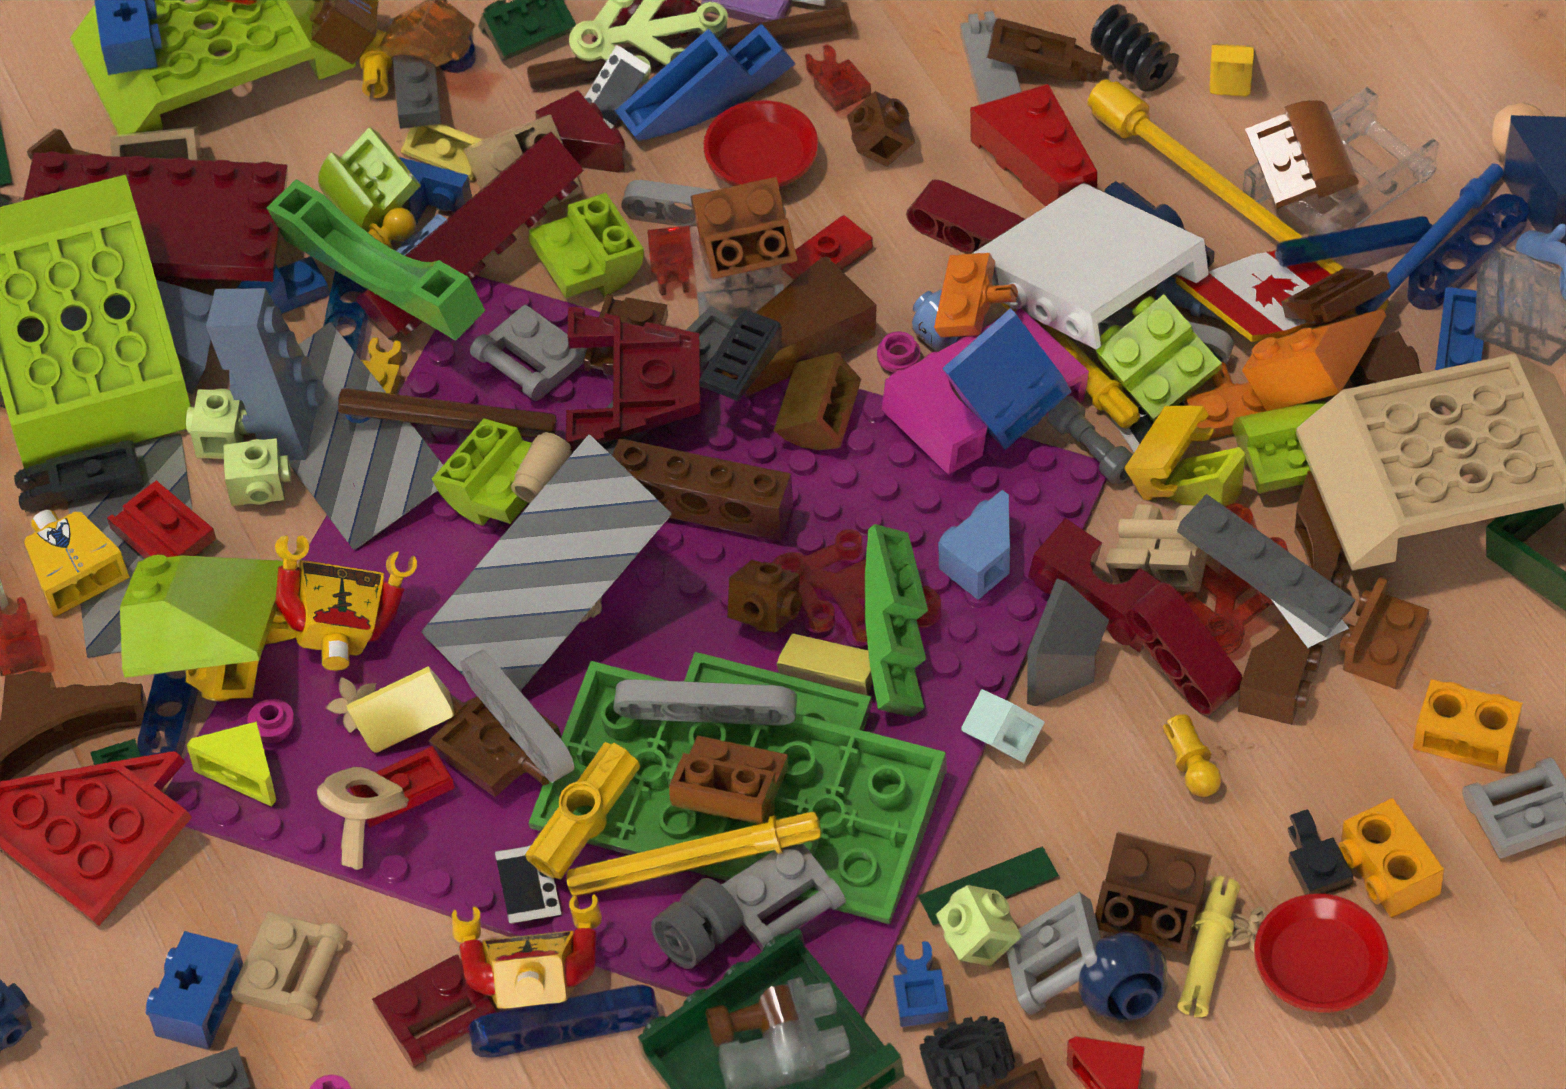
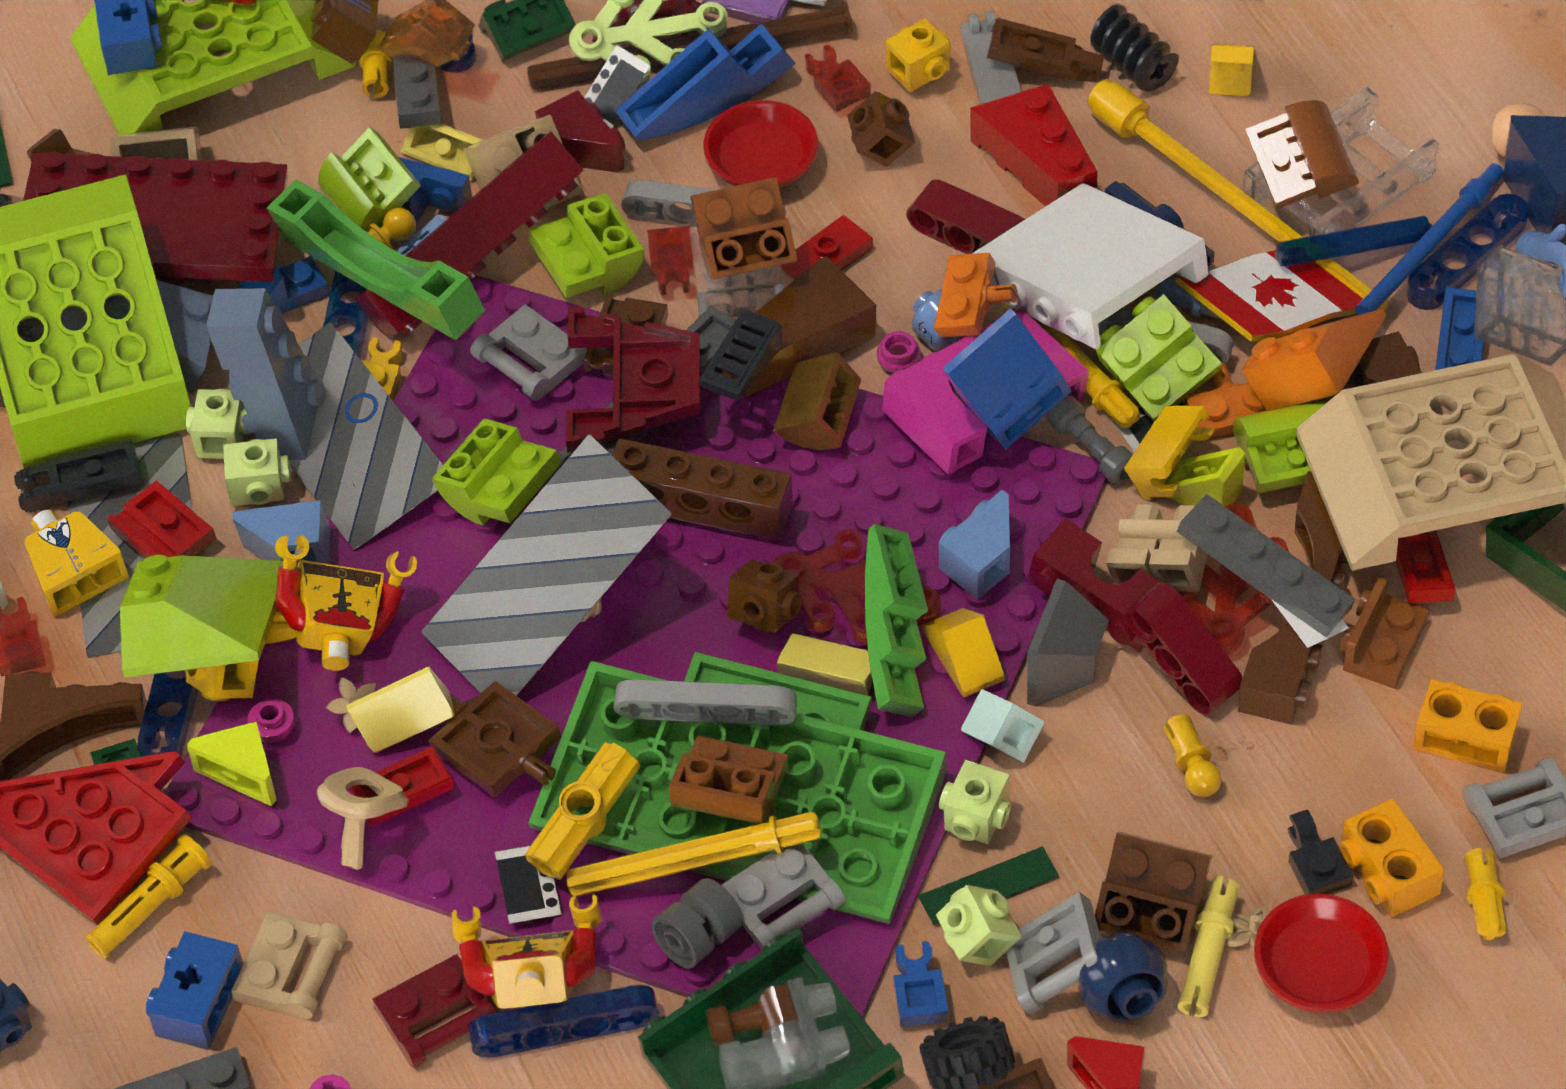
reddish brown axle [338,388,557,438] -> none
light grey beam [460,650,574,782] -> none
tan piece [511,432,572,503] -> none
reddish brown plate [1281,268,1391,324] -> none
none -> yellow pin [84,834,212,959]
none -> medium blue slope [232,500,331,564]
none -> yellow brick [885,18,952,93]
none -> yellow slope [922,608,1005,698]
none -> yellowish green brick [939,760,1011,844]
none -> red plate [1395,530,1455,603]
none -> yellow axle [1464,848,1506,940]

